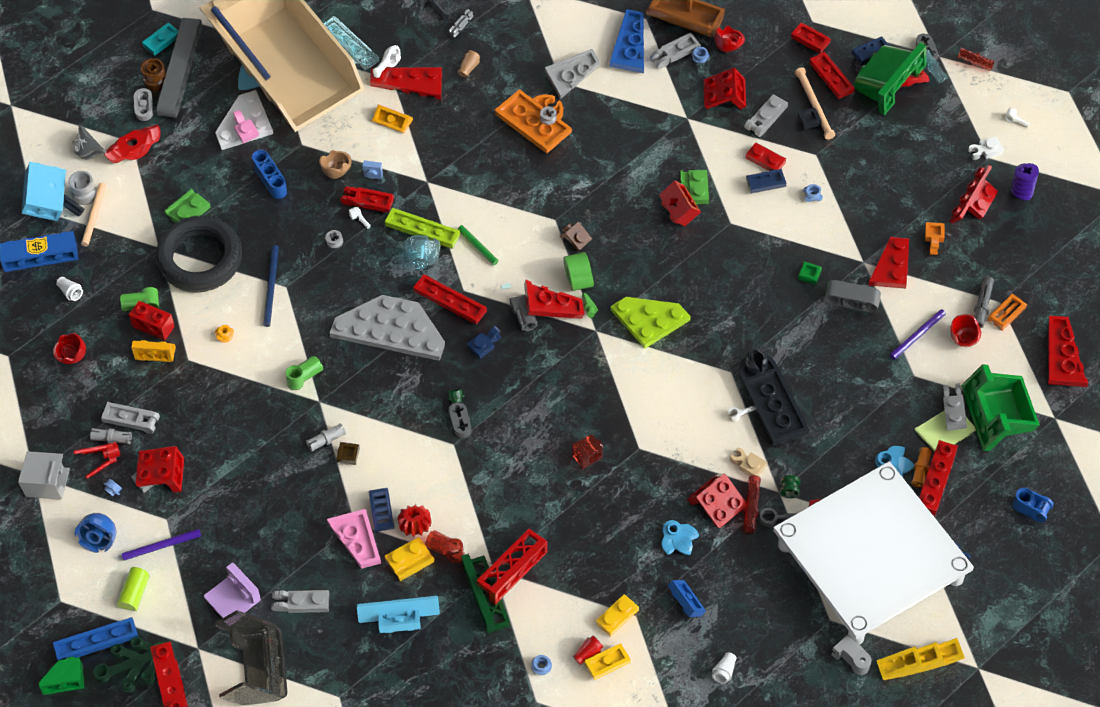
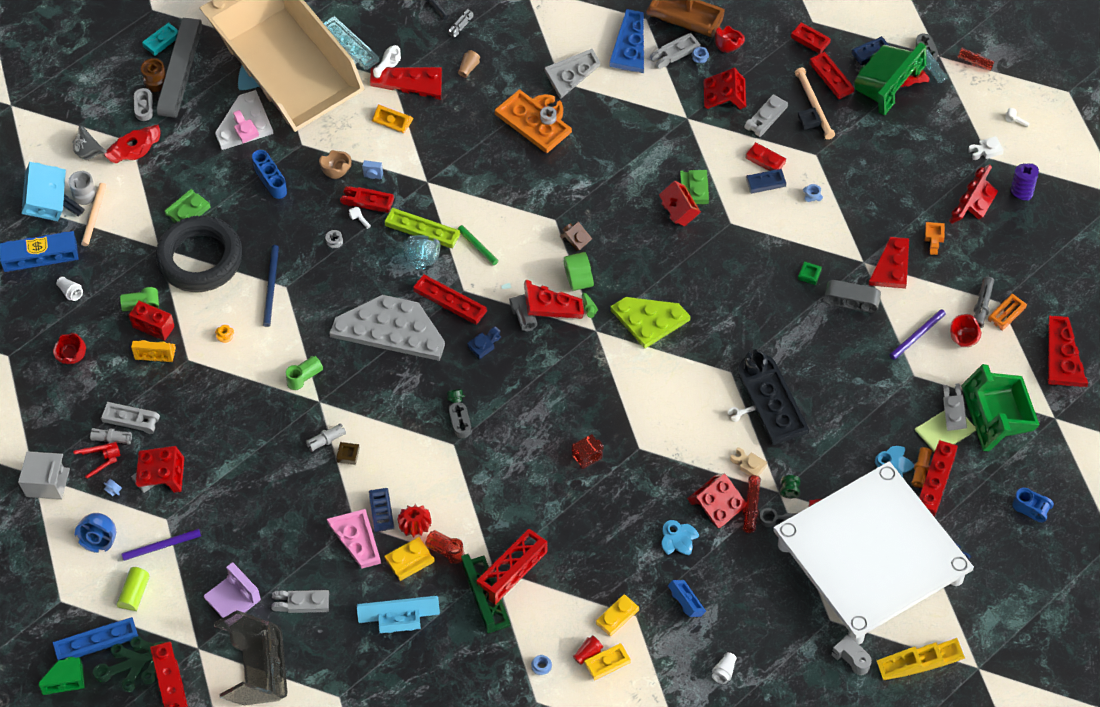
dark blue piece [211,6,271,81] -> none

